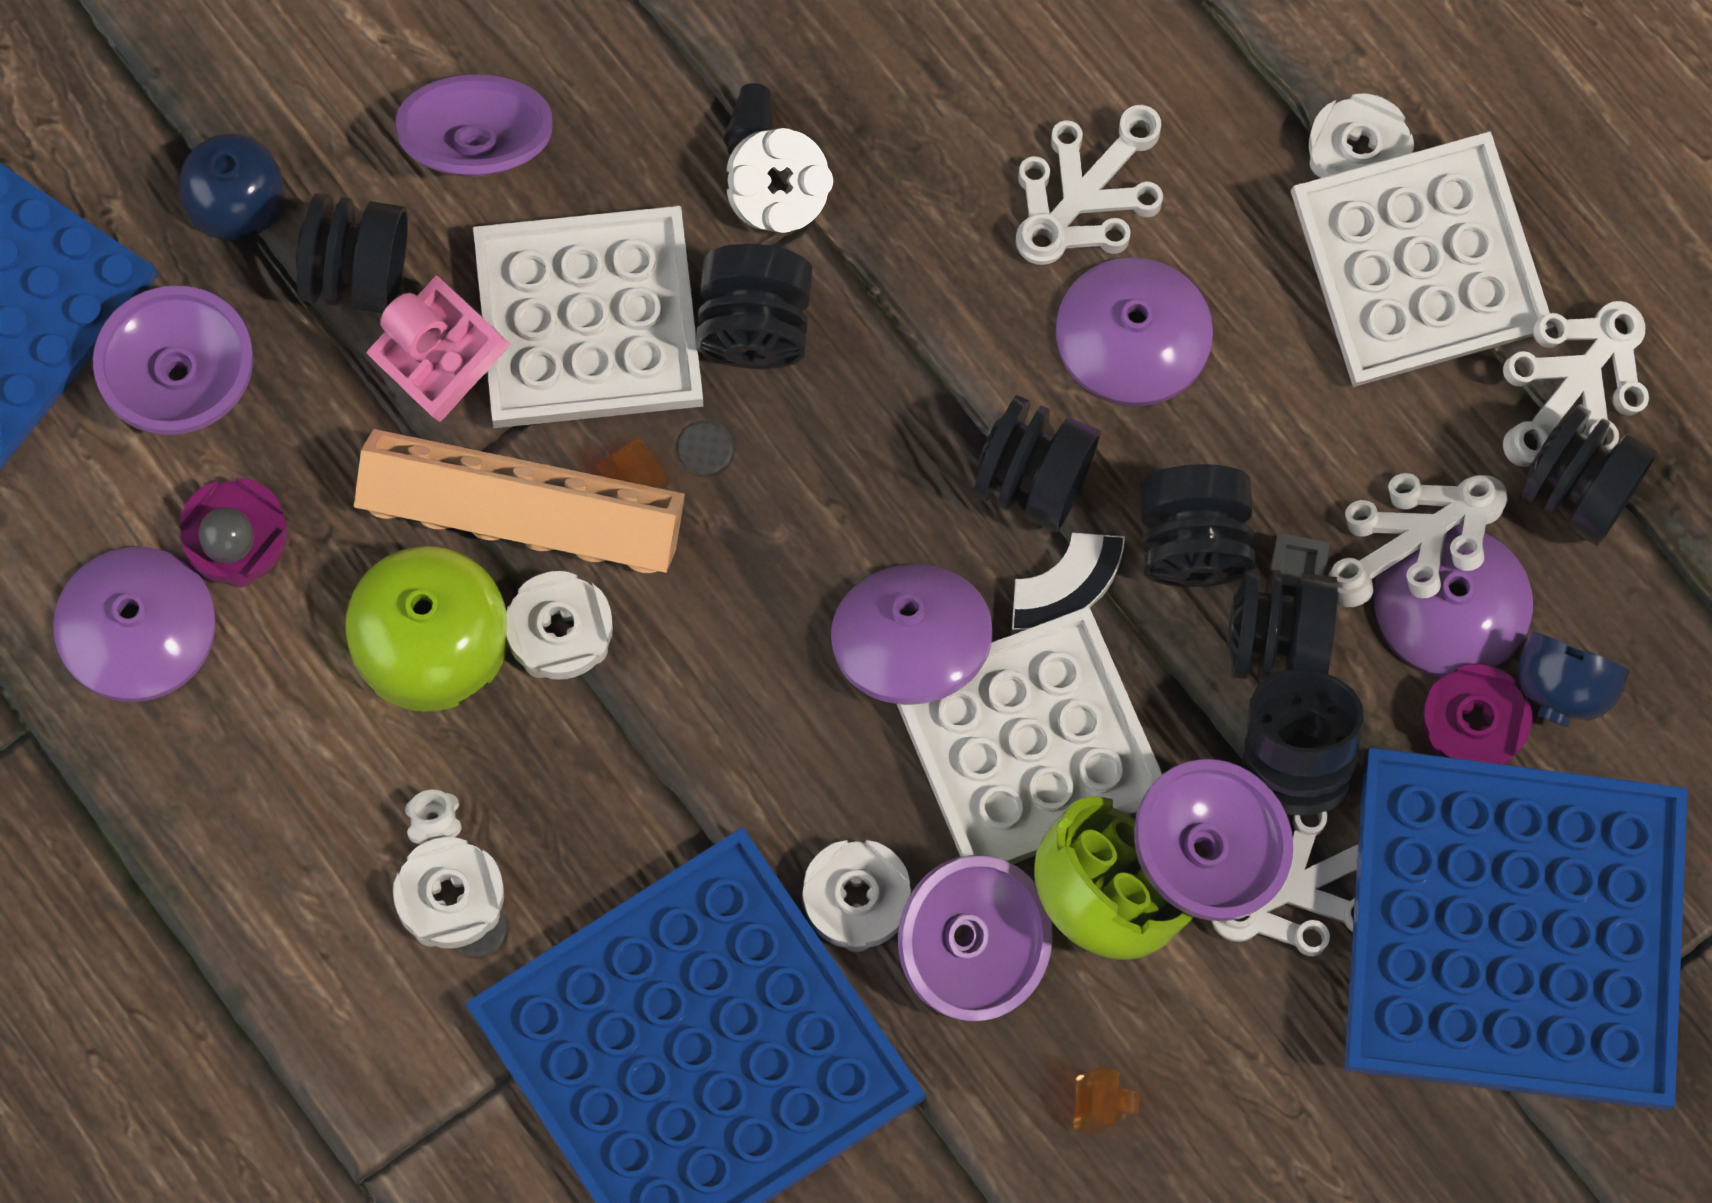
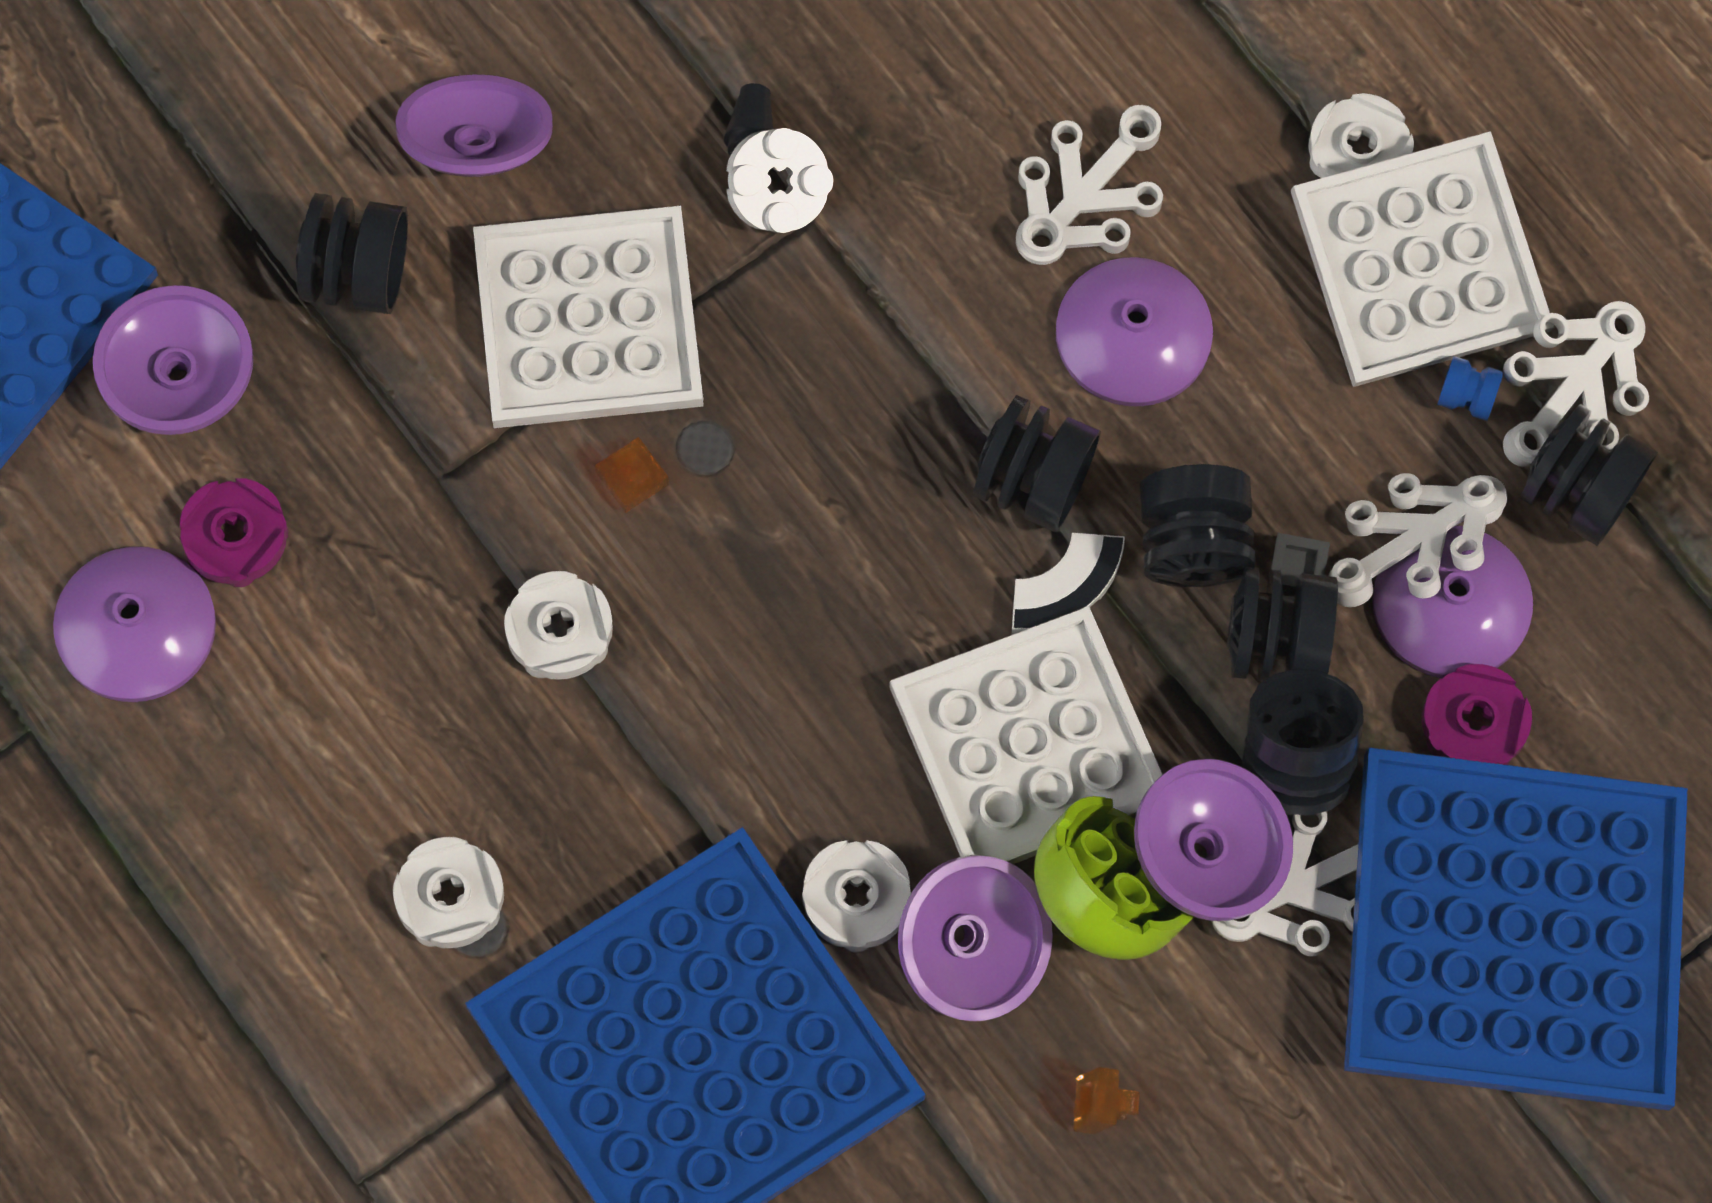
dark blue cylinder [179,133,285,241] -> none
dark grey piece [199,507,254,563] -> none
lime cylinder [345,546,508,712] -> none
light nougat brick [354,429,685,573] -> none
bright pink plate [366,275,511,422] -> none
white plate [405,789,461,844] -> none
black wheel [696,243,812,370] -> none
medium lavender dish [831,564,993,705] -> none
dark blue cylinder [1518,632,1630,727] -> none
none -> blue wheel [1437,356,1504,421]

